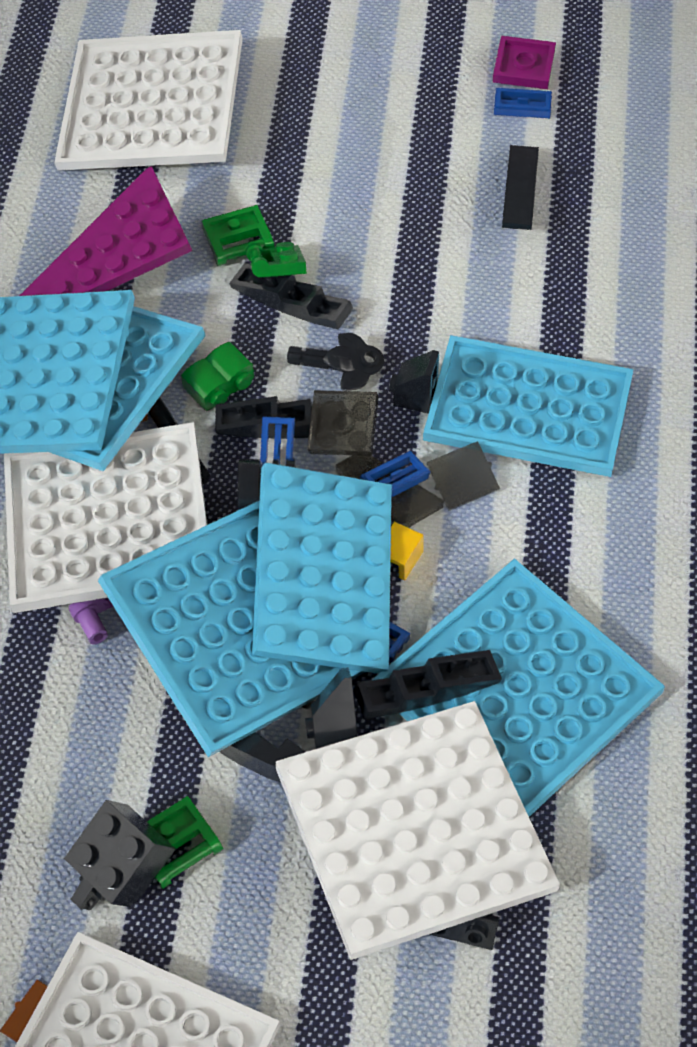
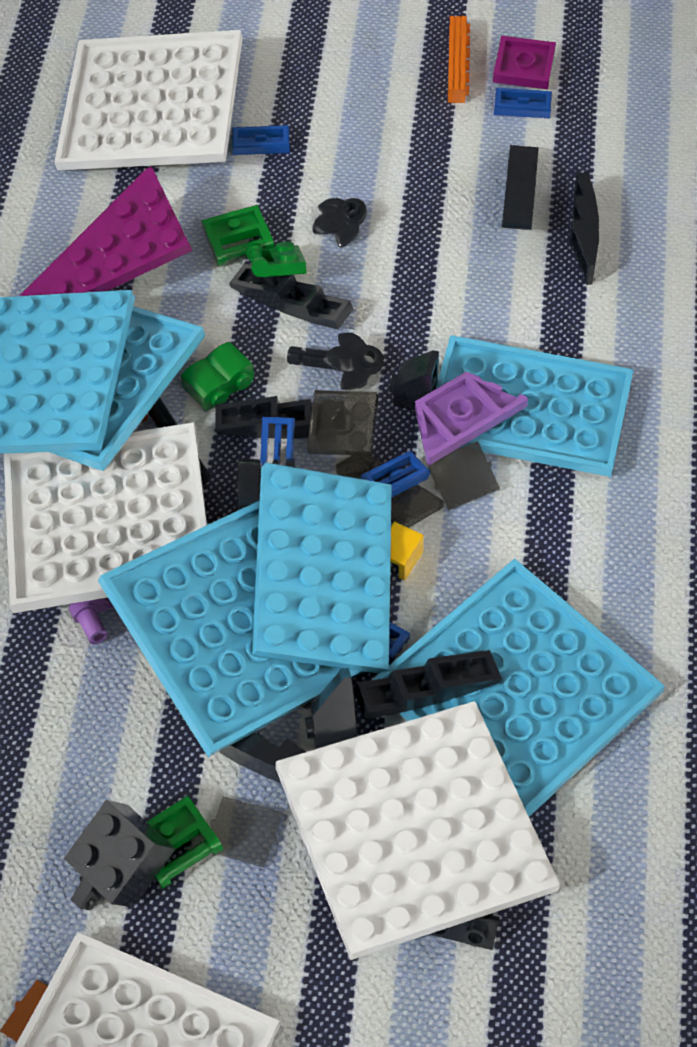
none -> clear smoke piece [210,796,283,868]
none -> blue tile [232,125,290,155]
none -> black plate [312,198,367,248]
none -> medium lavender wing [415,372,528,465]
none -> orange piece [448,16,470,103]
none -> black slope [569,171,599,285]

